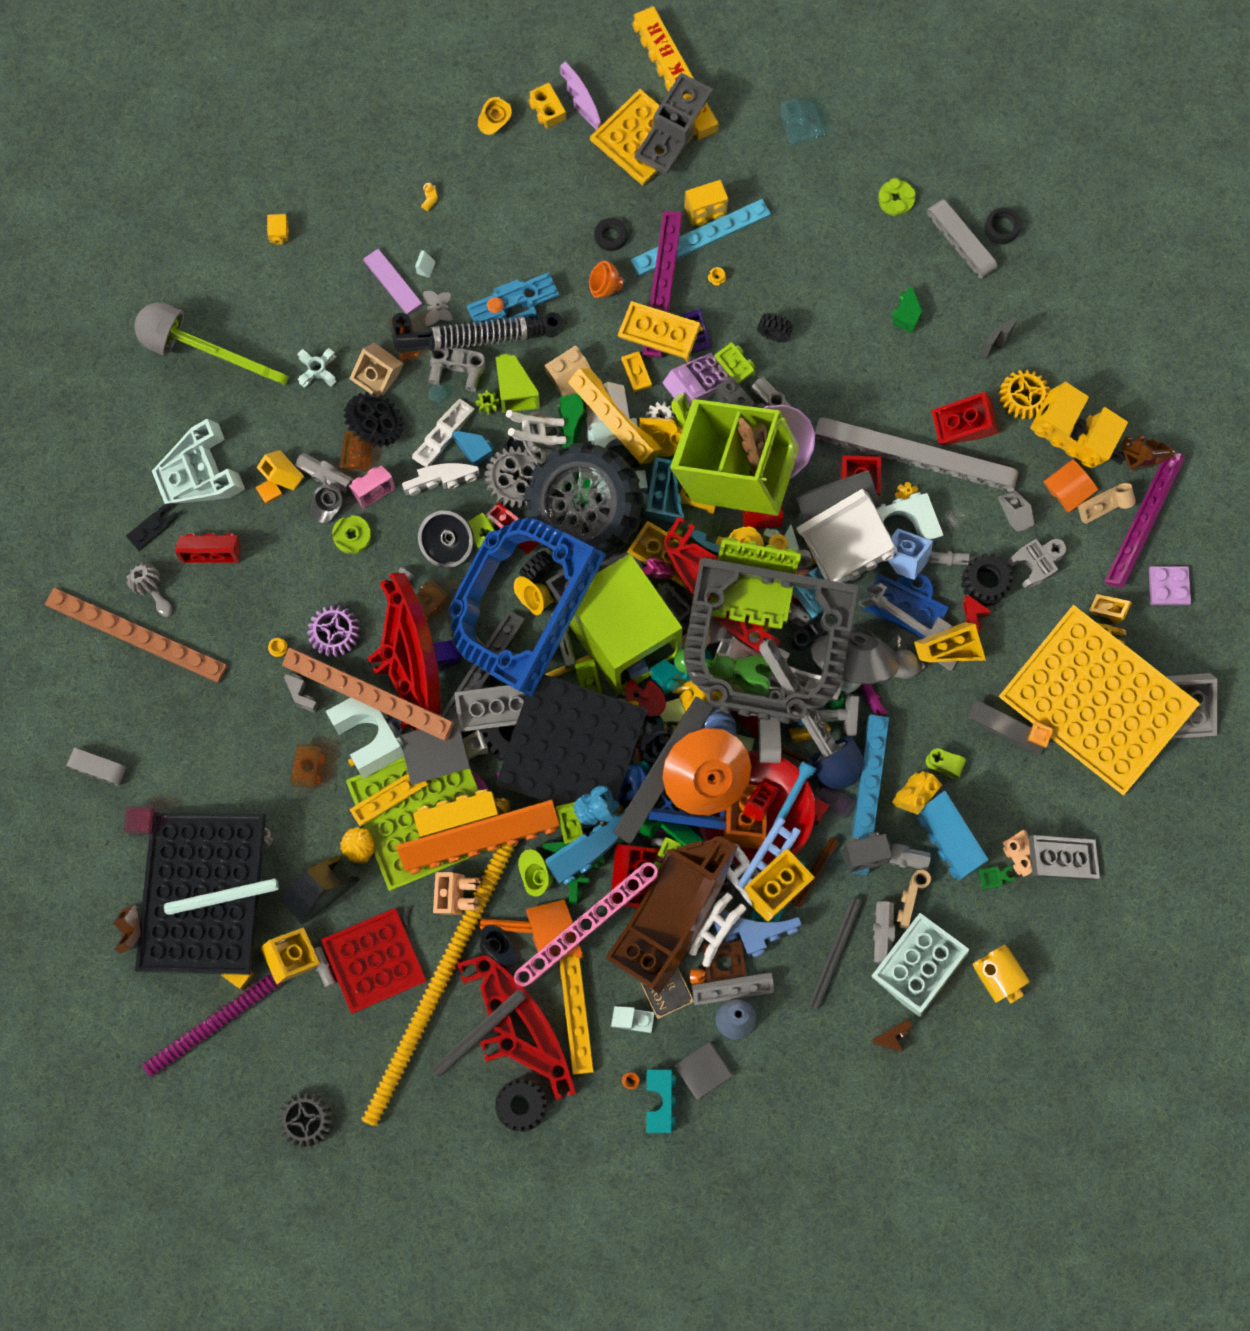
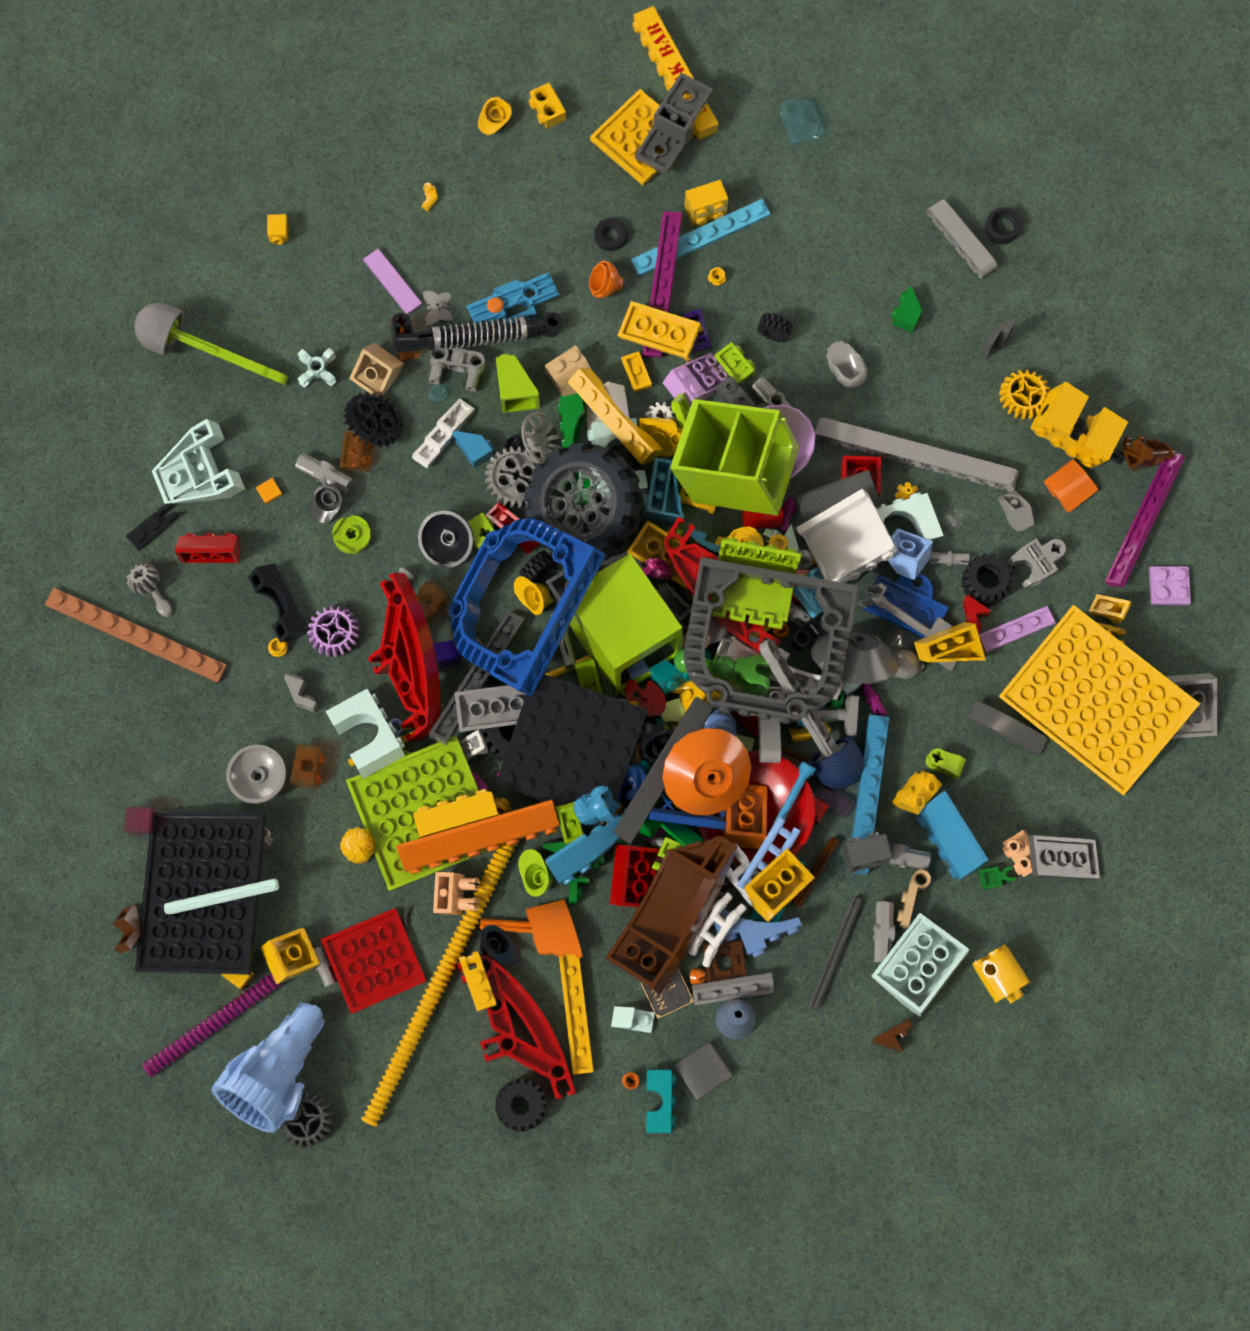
light grey beam [66,748,127,786] -> none
yellow slope [257,450,304,490] -> none
nougat plate [282,648,455,741] -> none
black piece [283,855,360,925] -> none
bright pink slope [349,465,395,509] -> none
yellow tile [350,774,429,827] -> none
dark grey piece [399,718,470,785] -> none
white slope [402,463,480,496] -> none
light aqua slope [415,251,435,277] -> none
dark grey axle [432,990,526,1076] -> none
lime gear [476,390,499,415] -> none
white piece [506,410,566,445] -> none
bright pink beam [514,863,659,986] -> none
lavender slope [560,61,601,130] -> none
medium nougat bracket [738,418,773,483] -> none
red slope [743,780,779,821] -> none
lime plate [878,178,915,216] -> none
red slope [931,392,1000,445] -> none
light orange tile [1027,721,1053,748] -> none
tan plate [1078,483,1136,524] -> none
none -> light blue cone [211,1002,325,1133]
none -> light grey dish [226,745,286,804]
none -> black arch [248,563,308,643]
none -> yellow plate [459,951,497,1012]
none -> orange hinge [773,623,789,640]
none -> magenta piece [780,498,797,533]
none -> light grey hair [826,341,868,388]
none -> lavender tile [979,606,1056,653]

